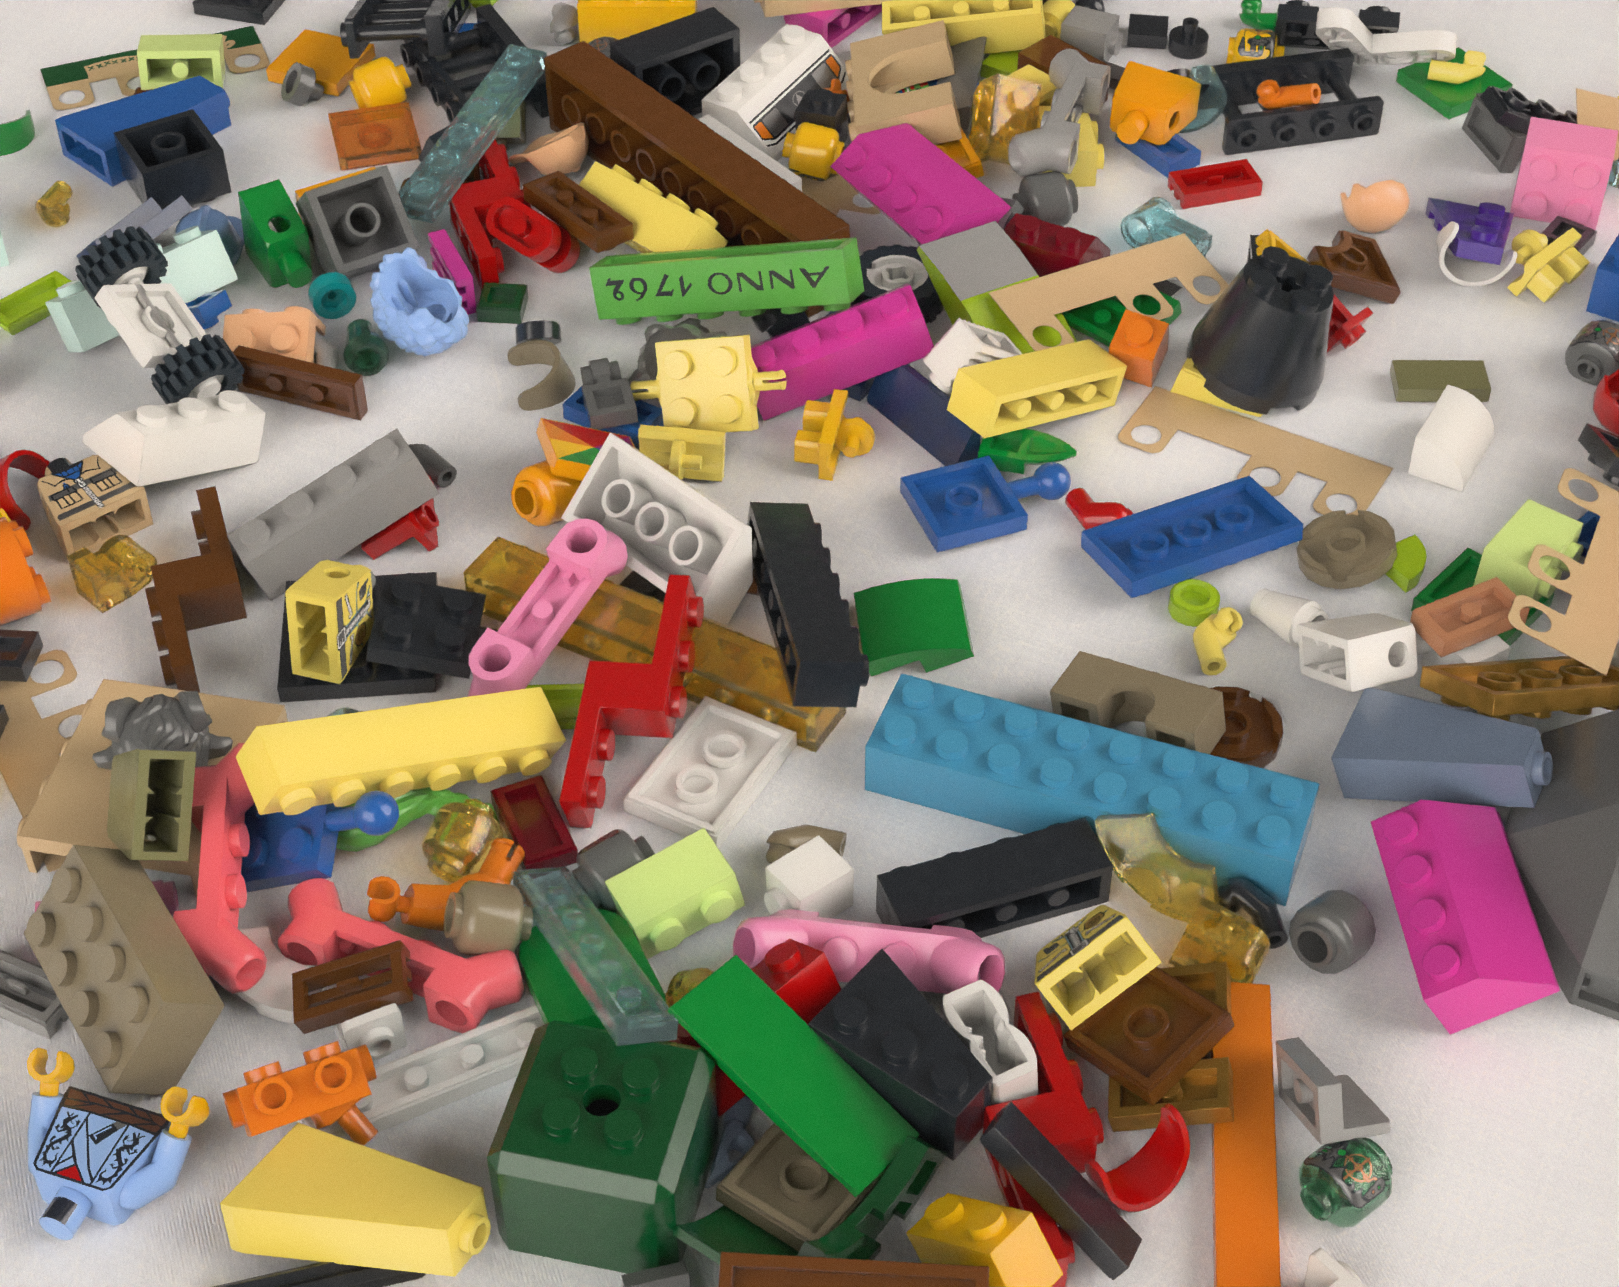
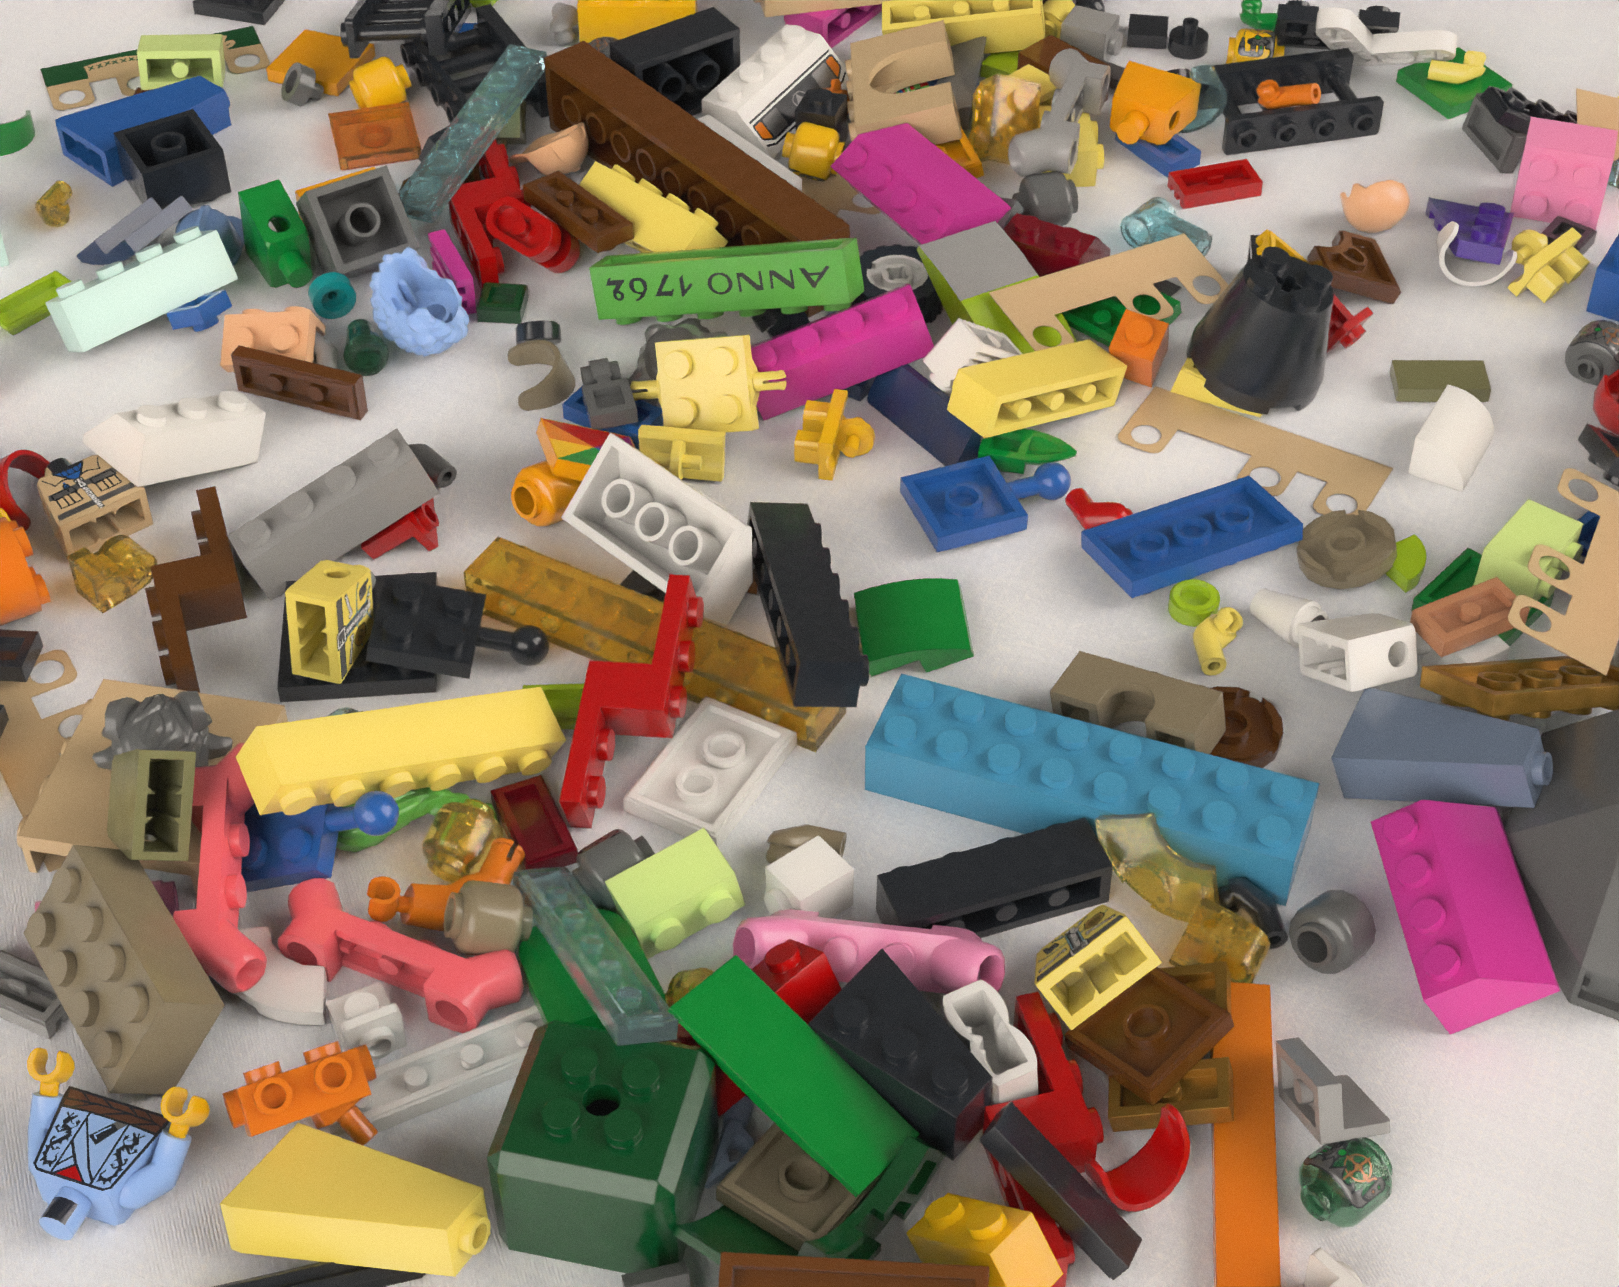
plate [75,226,244,404] -> none
reddish brown tile [292,940,413,1034] -> none
bright pink plate [468,518,628,697] -> none

